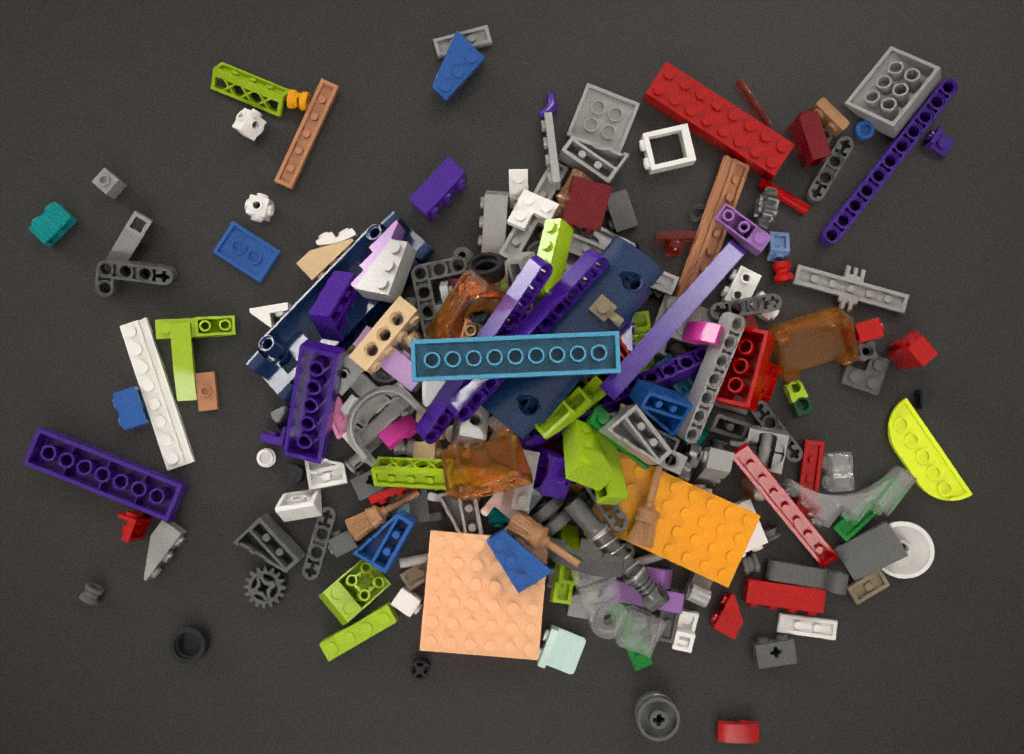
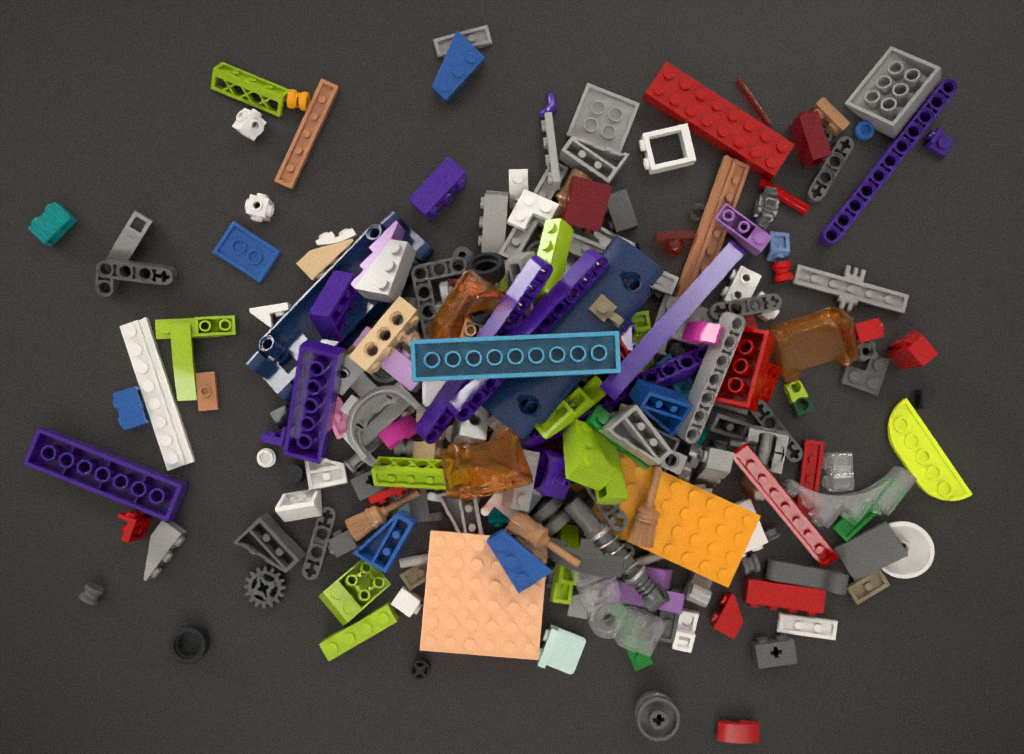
light grey brick [92,167,127,199] -> none

